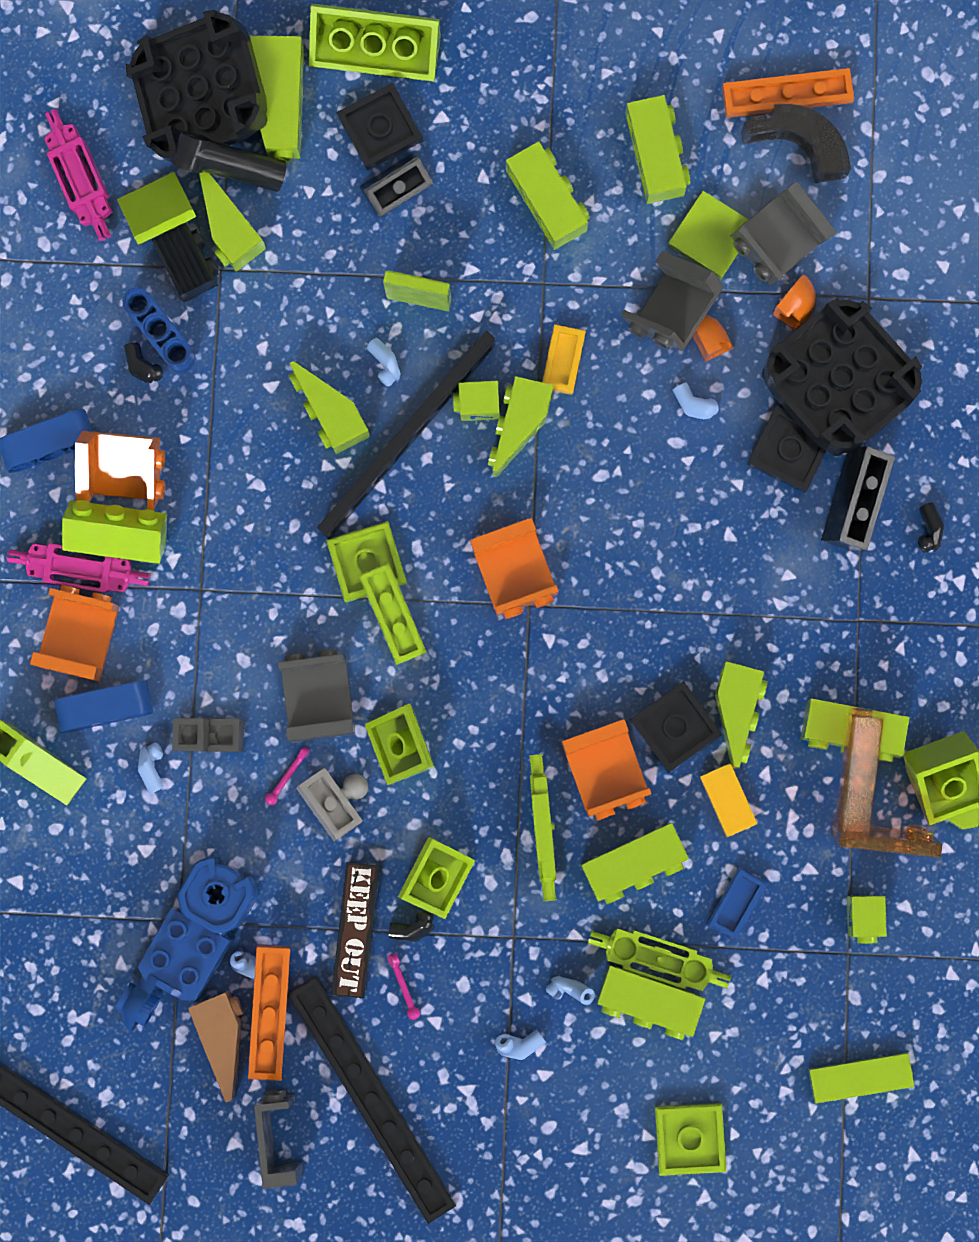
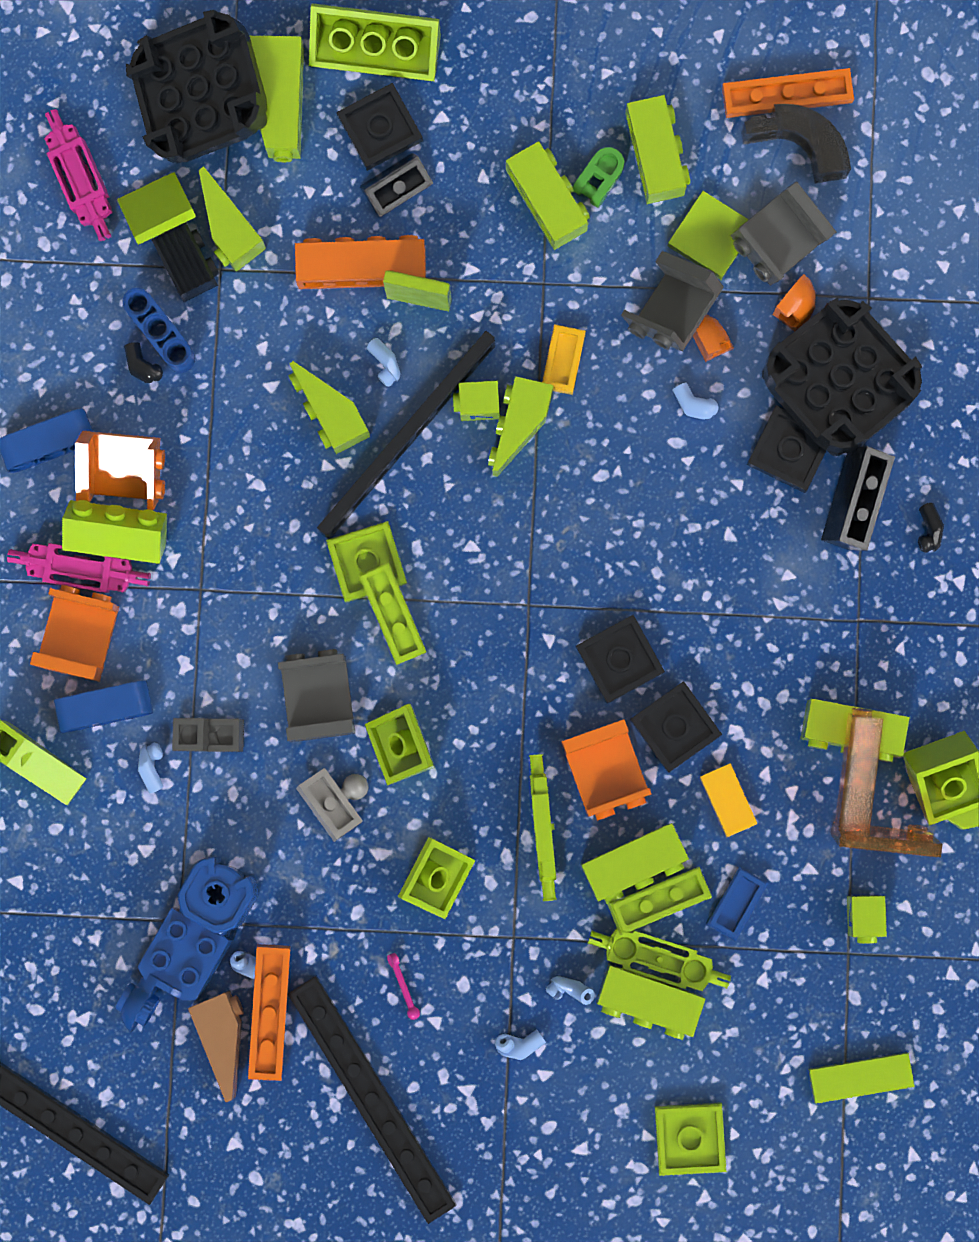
black piece [172,130,286,192] -> none
dark grey panel [254,1089,303,1189] -> none
dark pink hinge [265,746,310,805] -> none
tile [331,862,380,999] -> none
black arm [388,911,435,942] -> none
orange panel [470,518,559,619] -> none
lime slope [715,661,768,769] -> none
none -> orange brick [295,235,426,289]
none -> bright green plate [573,147,624,208]
none -> black plate [575,615,665,704]
none -> lime tile [608,867,712,935]

